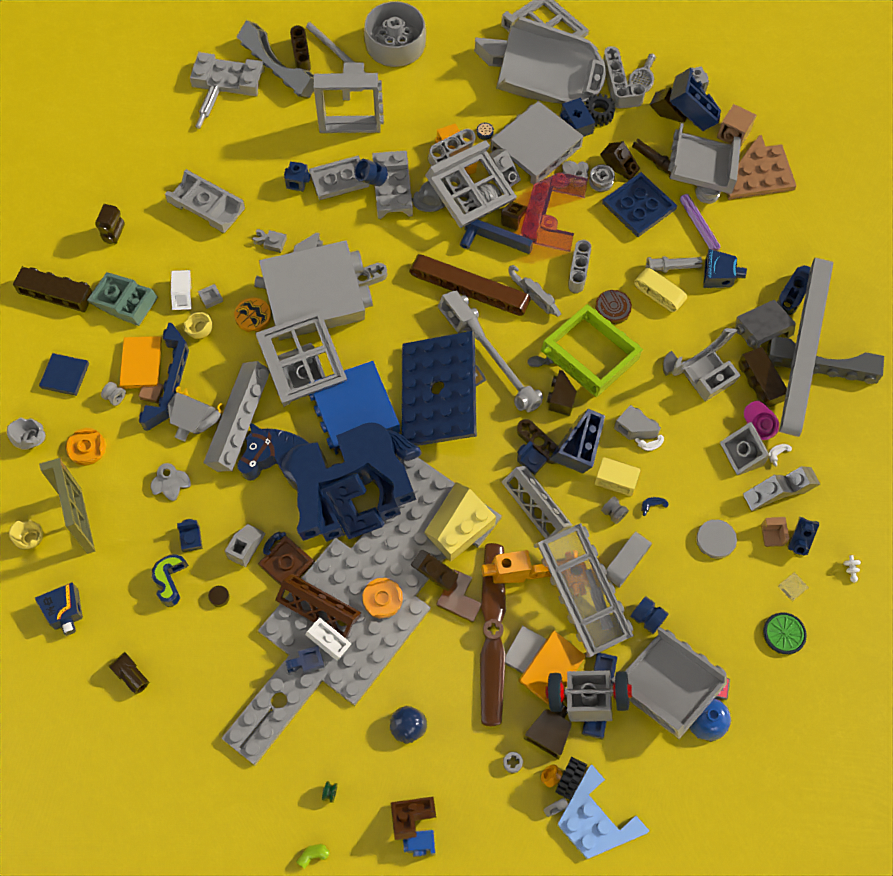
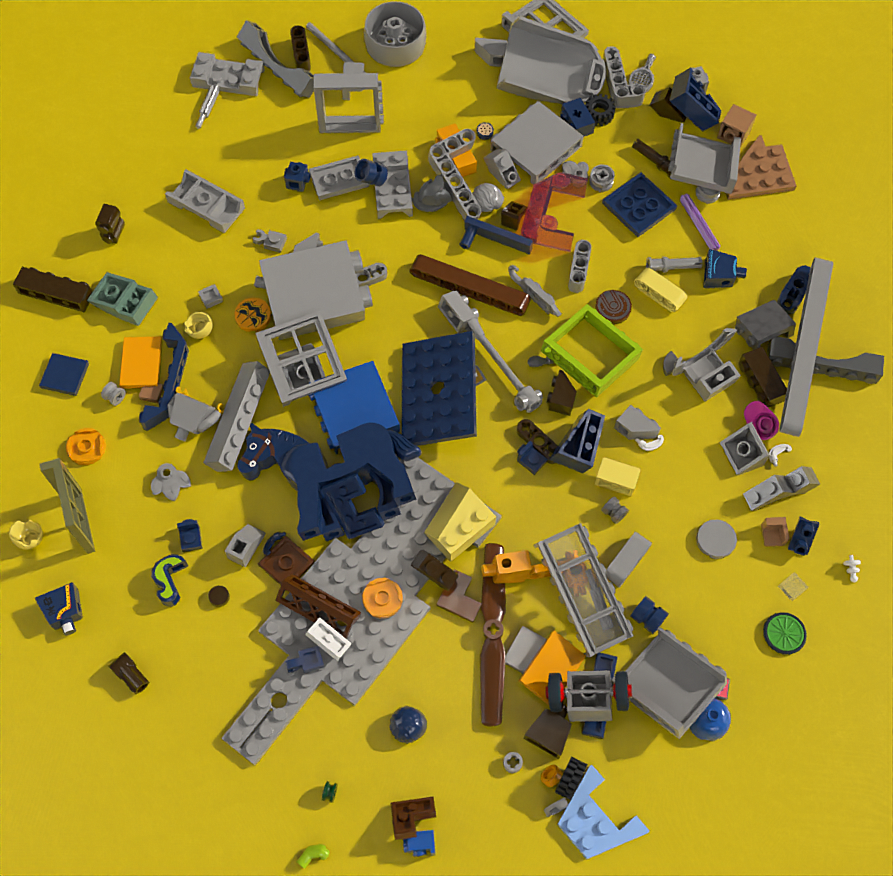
light grey hair [7,418,46,449] -> none
white slope [171,270,192,310] -> none
light grey window [425,140,517,228] -> none
light grey fence [502,466,572,539] -> none
dark brown slope [600,141,640,180] -> none
dark blue piece [641,497,669,516] -> none

